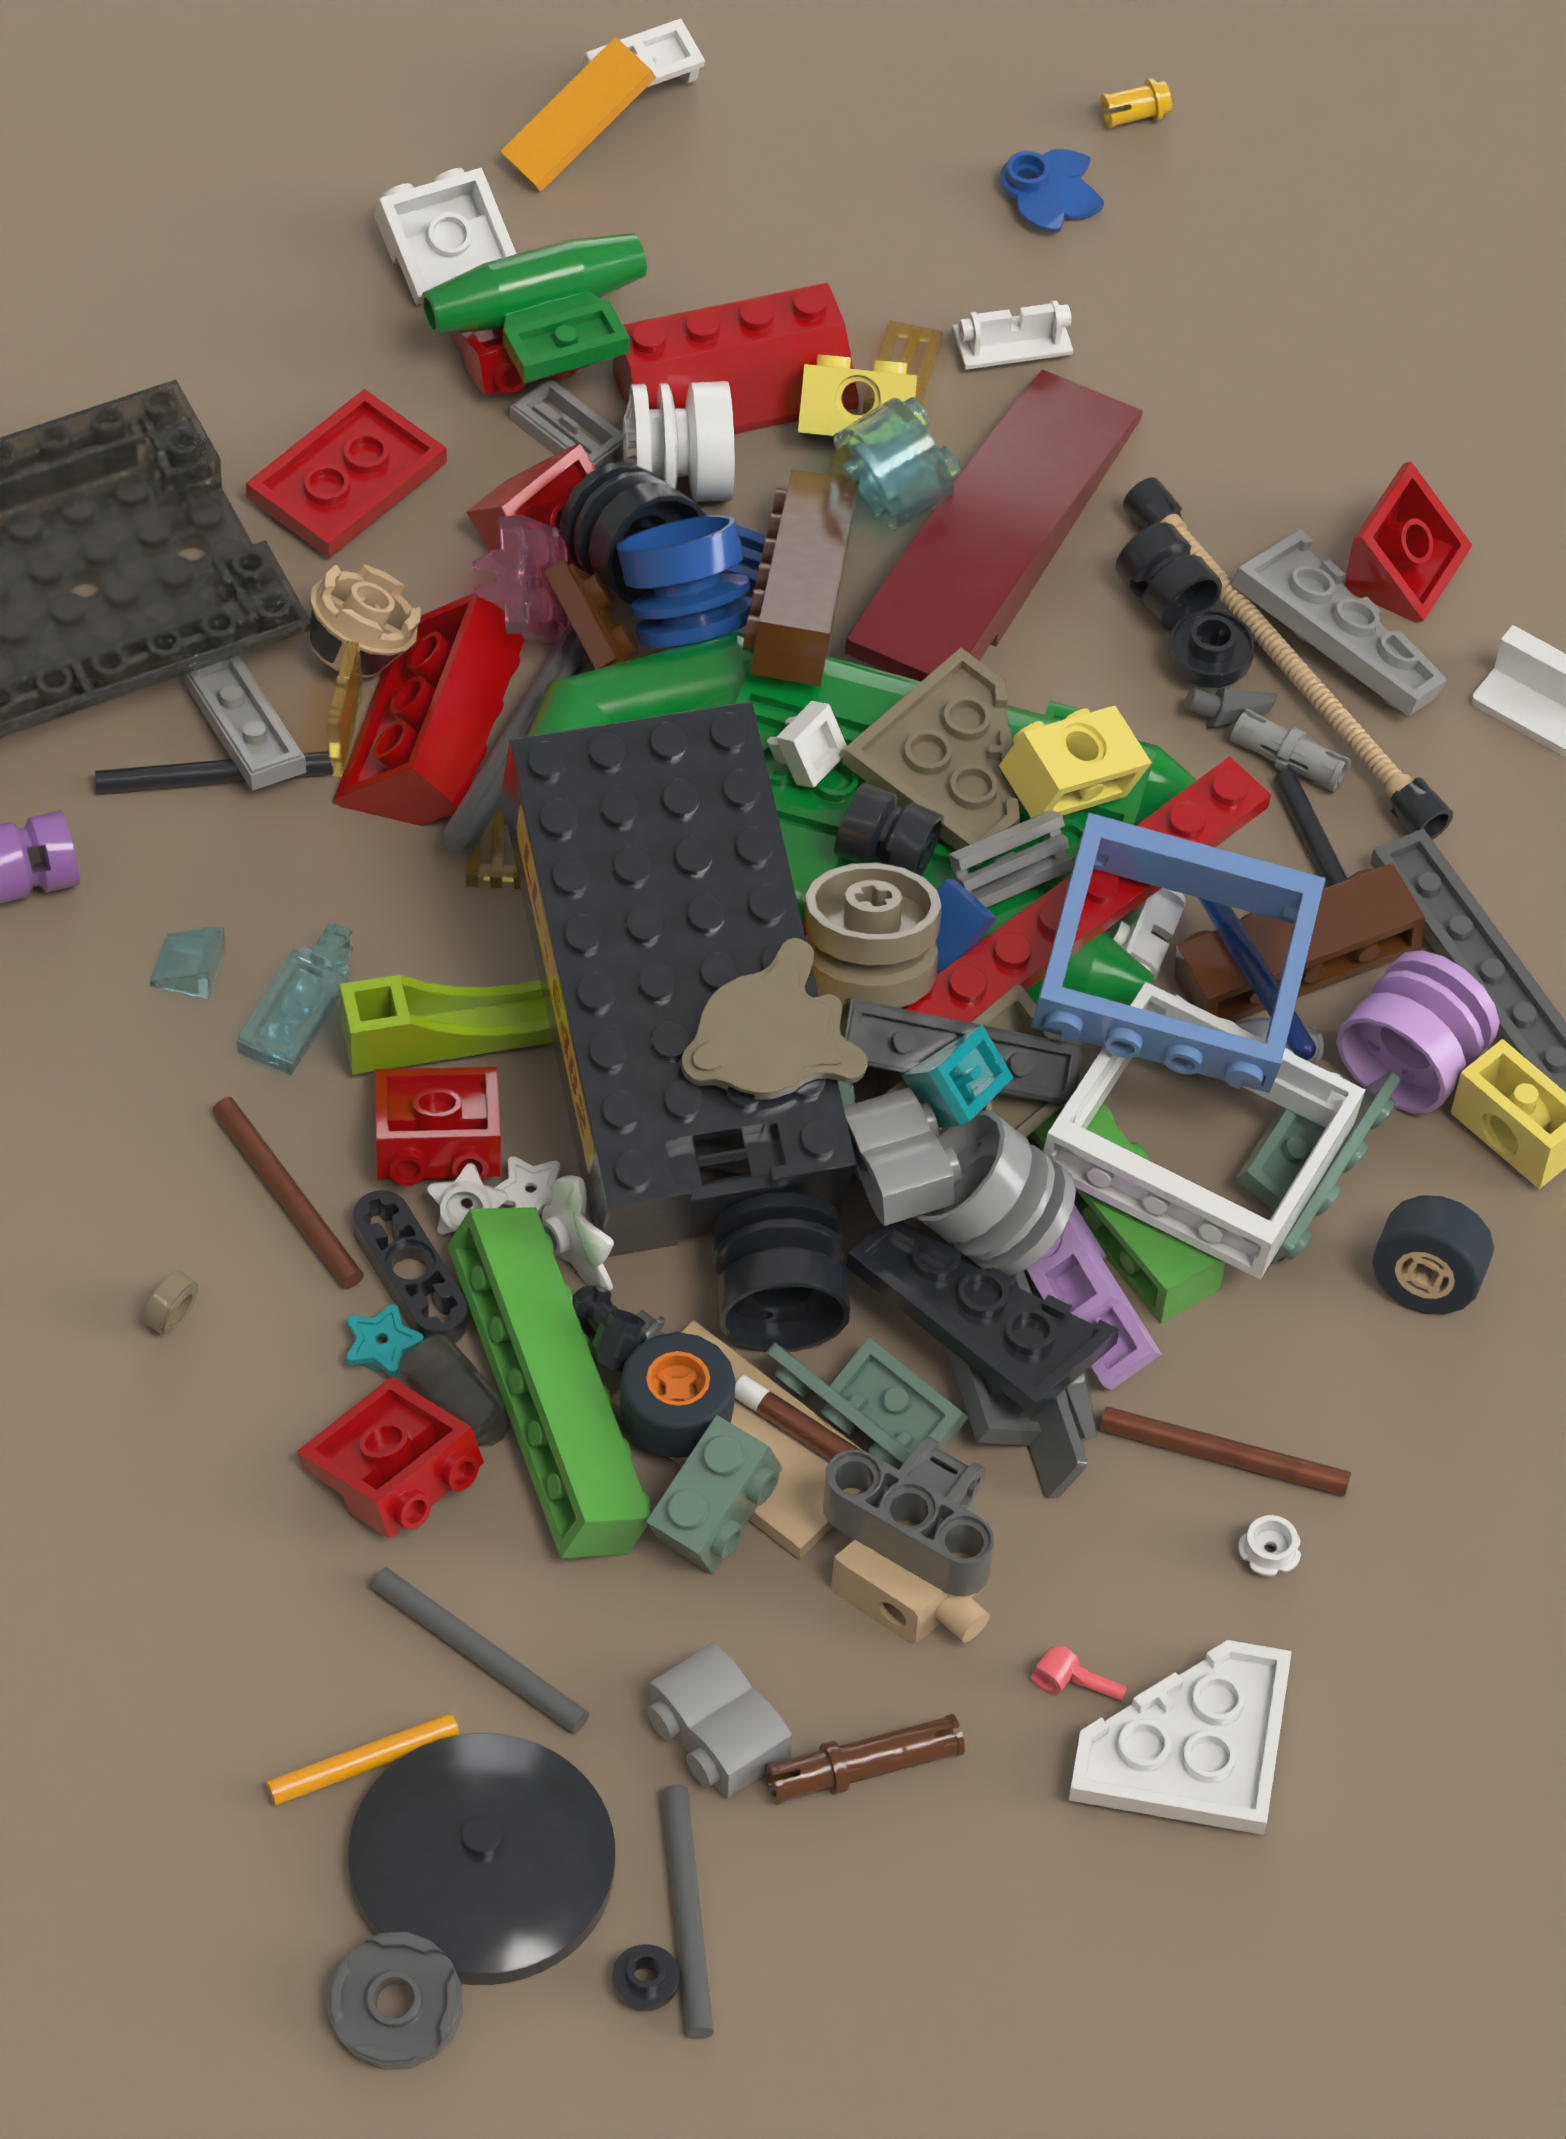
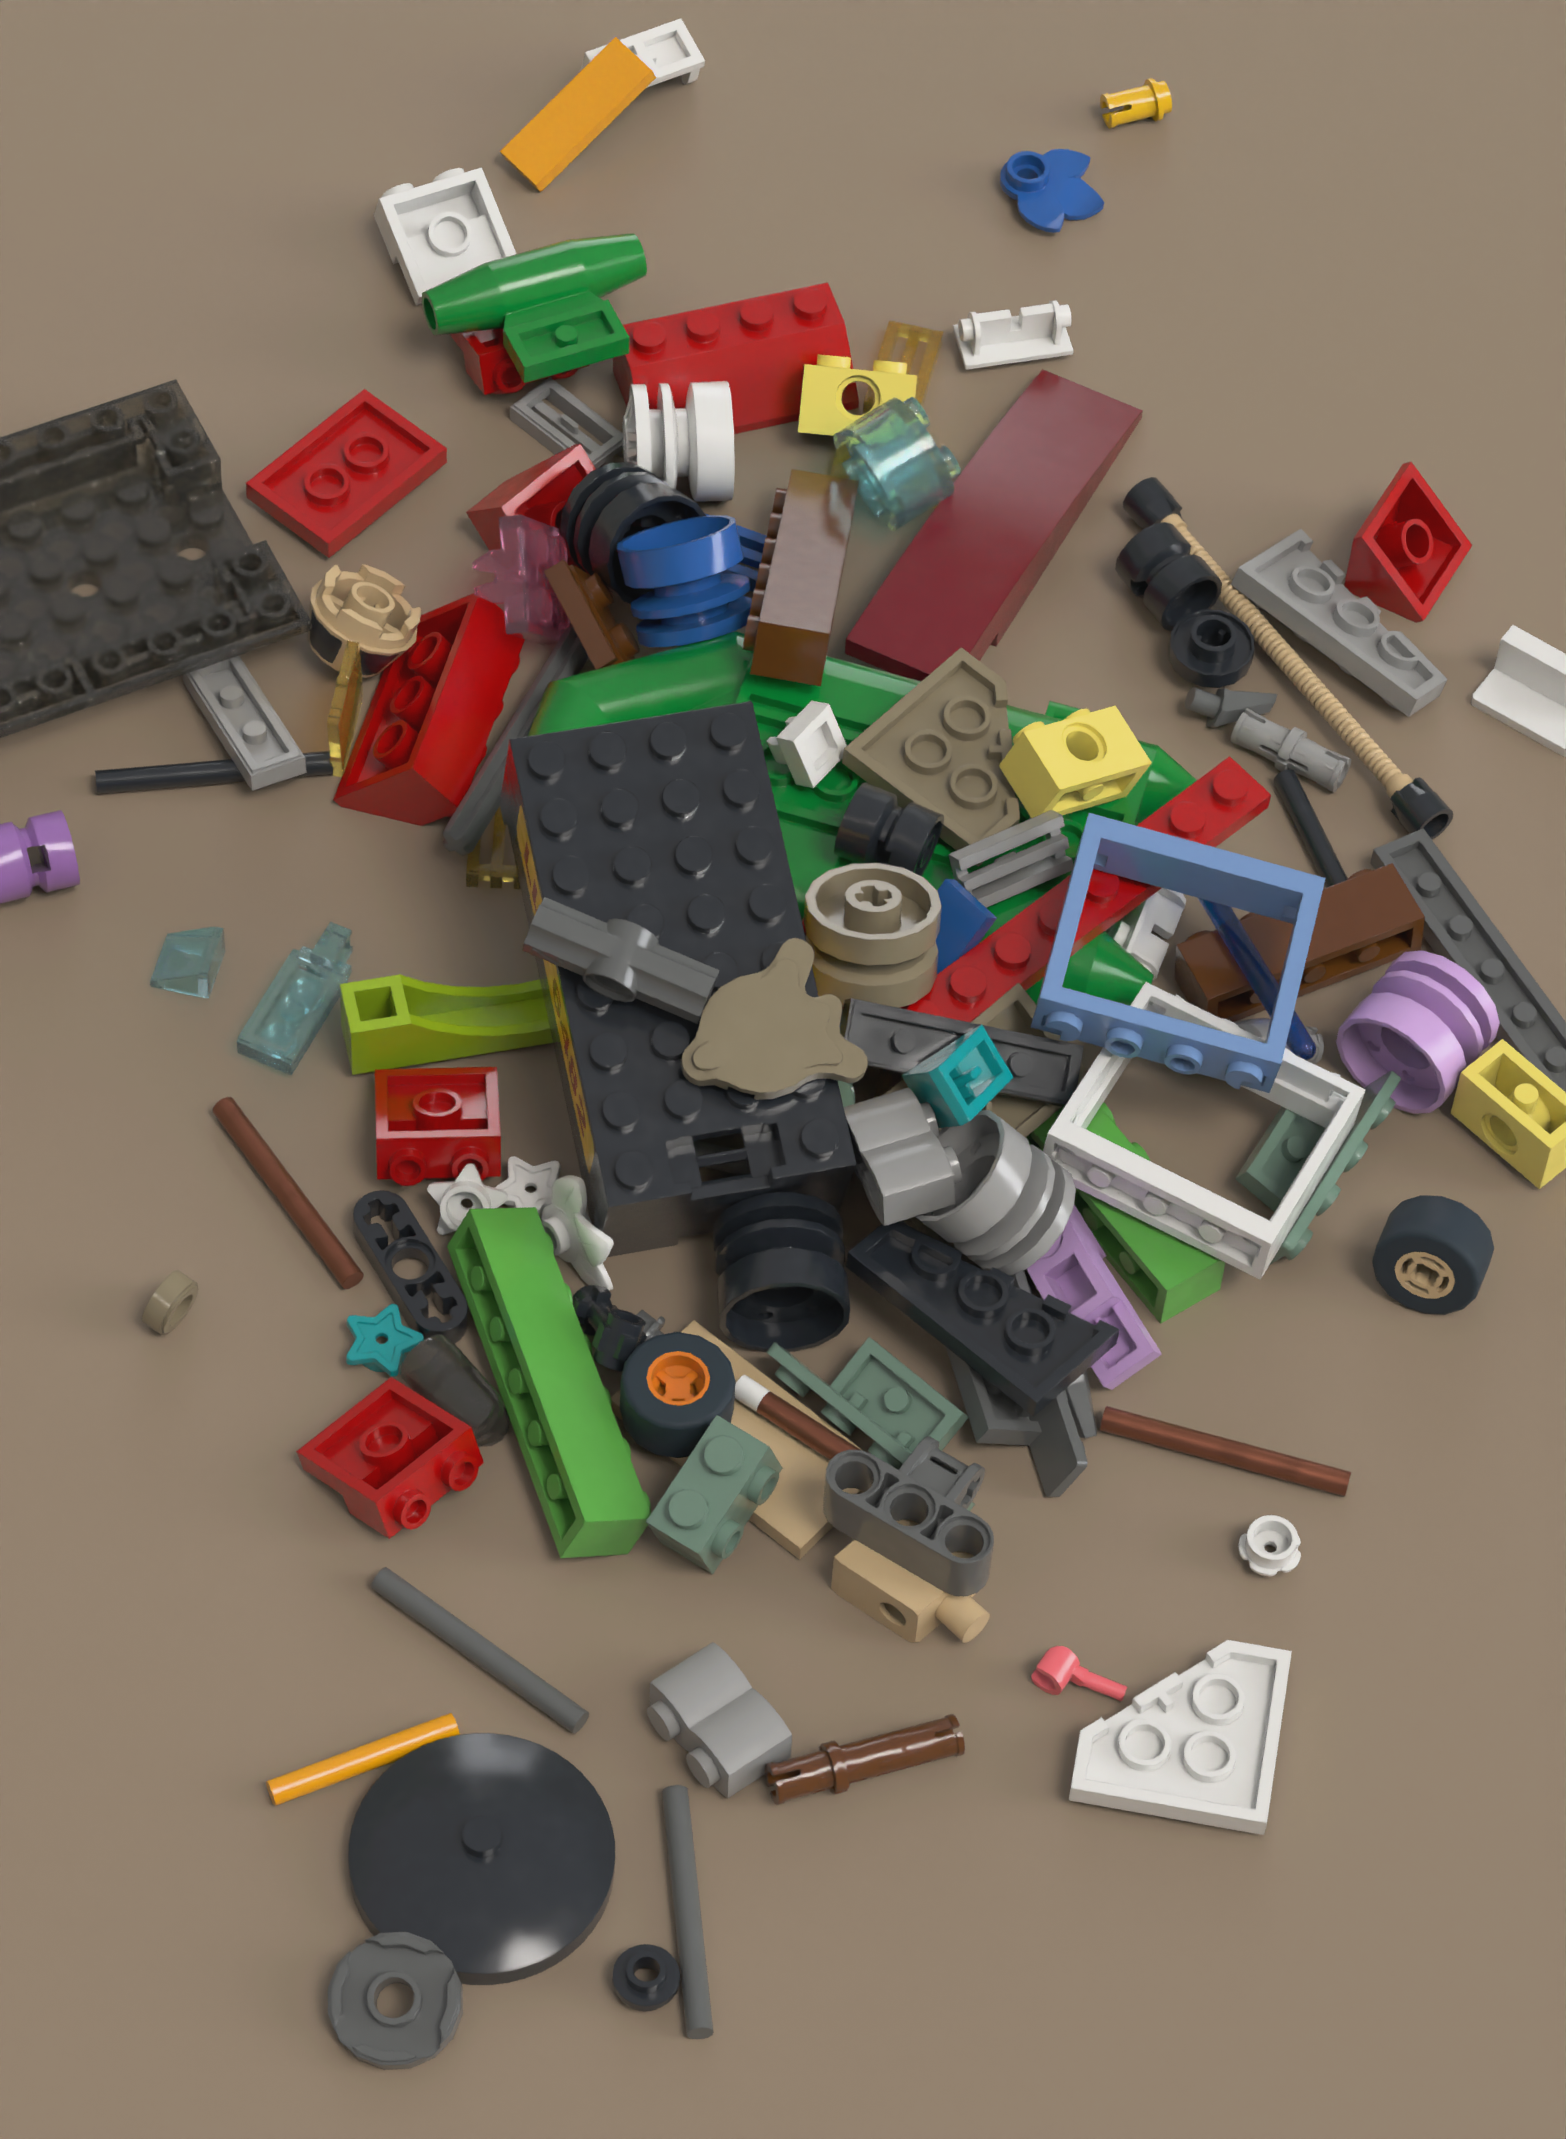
none -> dark grey piece [522,897,720,1024]

